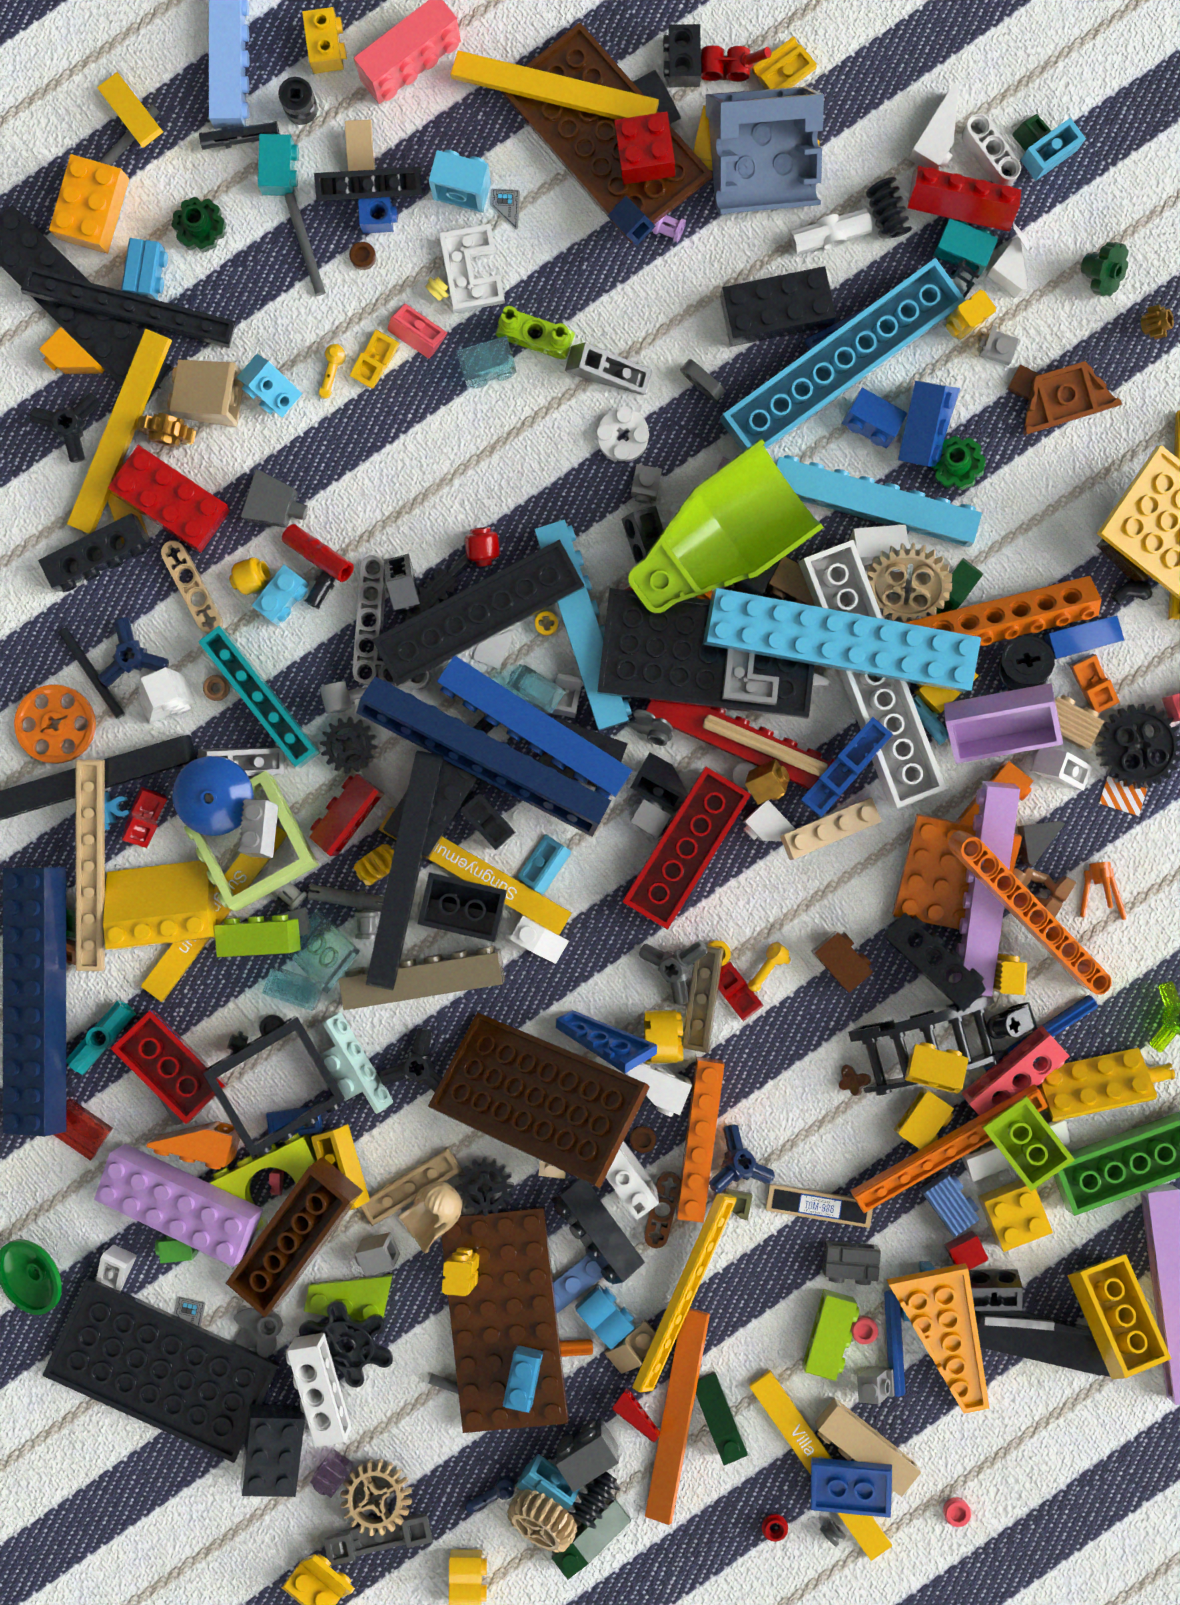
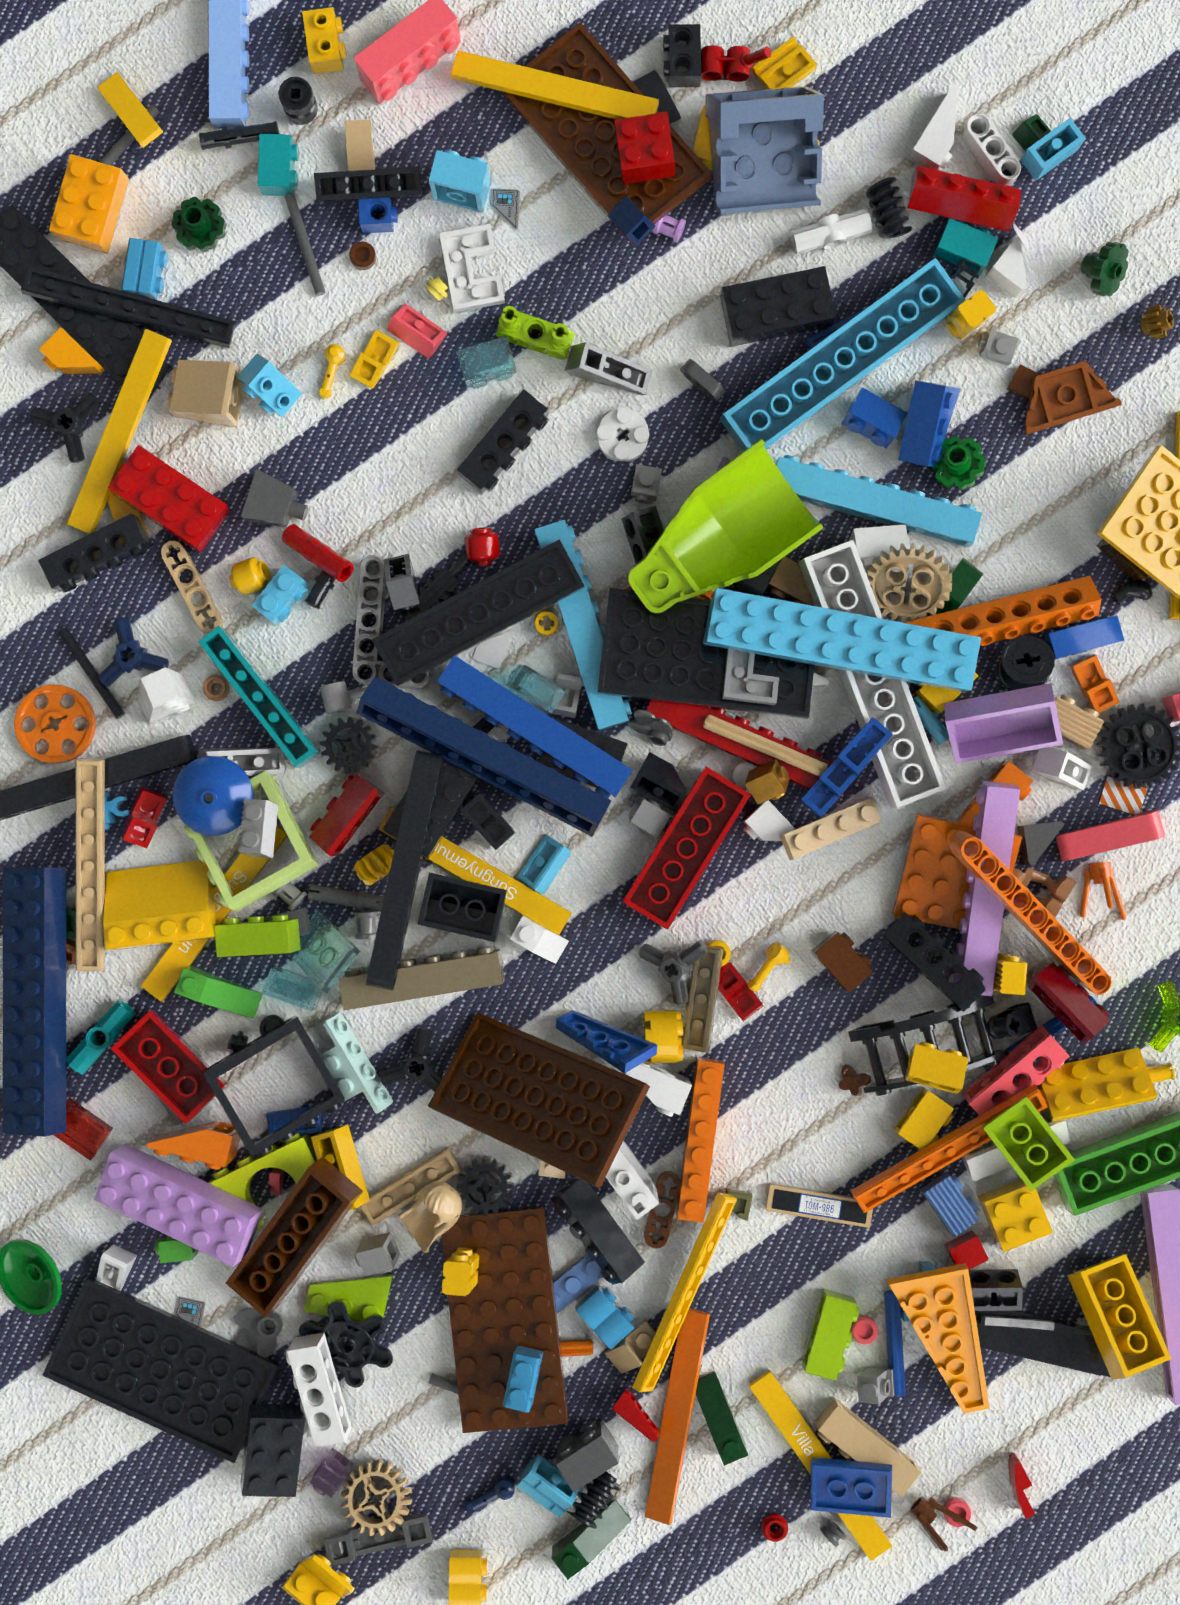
pearl gold gear [136,413,196,447] -> none
tan gear [507,1489,577,1553] -> none
reddish brown tile [630,1125,656,1153] -> none
dark blue bush [709,1124,775,1194] -> none
dark grey brick [822,1241,881,1285] -> none
none -> bright green slope [174,966,263,1018]
none -> black brick [457,389,549,495]
none -> reddish brown plant [909,1496,978,1551]
none -> red slope [1008,1453,1035,1519]
none -> dark red slope [1027,962,1110,1046]
none -> coral beam [1055,809,1165,861]

